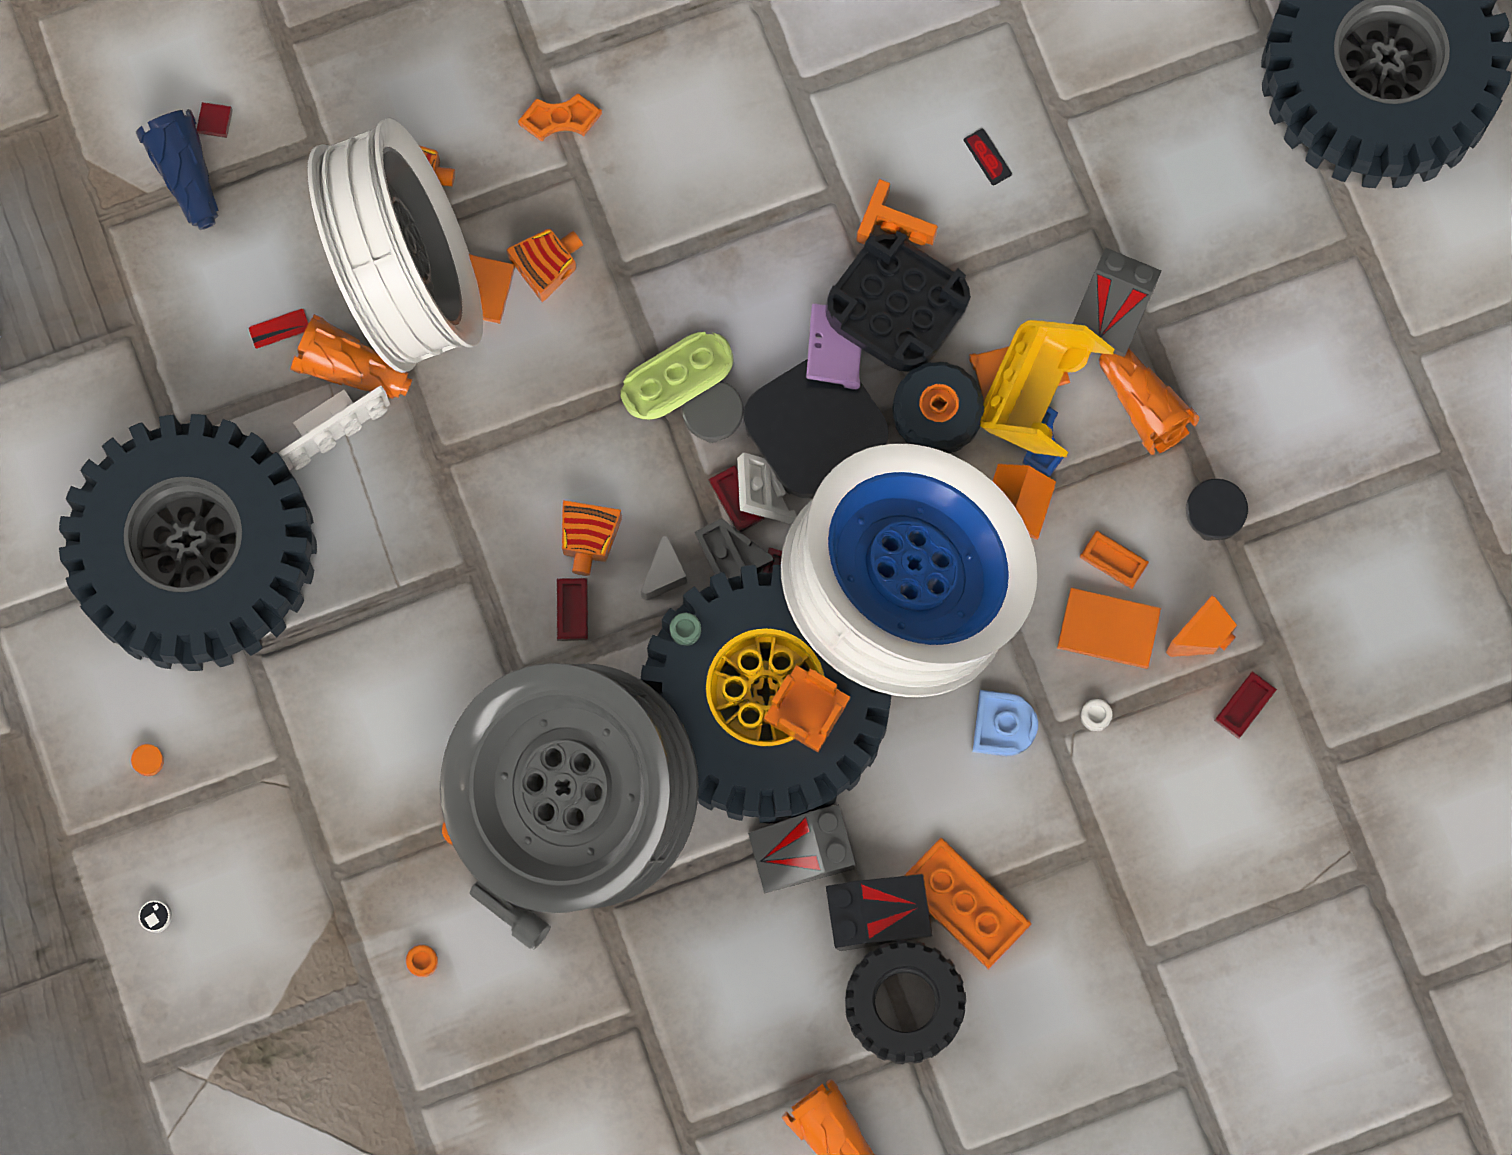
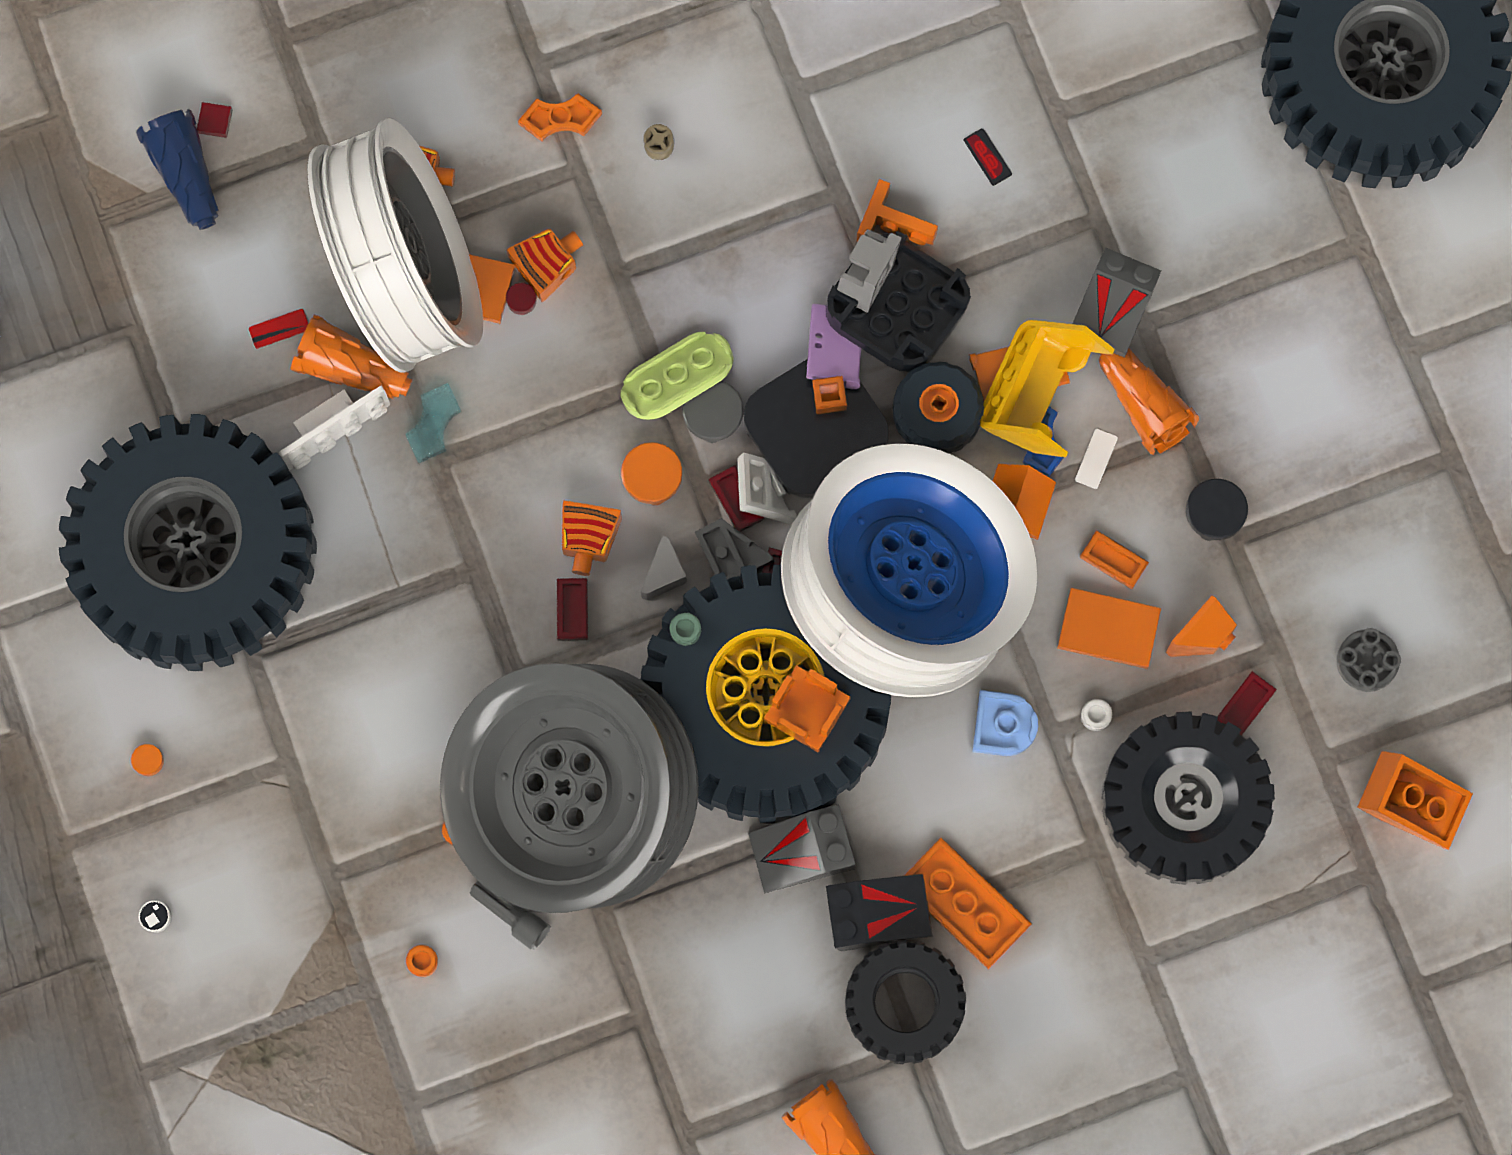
none -> clear light blue tile [405,383,461,464]
none -> dark red tile [506,283,537,315]
none -> orange tile [621,442,682,505]
none -> dark tan wheel [644,124,674,160]
none -> orange slope [812,376,847,414]
none -> light grey panel [837,229,901,313]
none -> white sticker [1075,429,1118,489]
none -> black wheel [1101,711,1275,885]
none -> dark grey tile [1337,628,1401,692]
none -> orange slope [1357,751,1473,850]

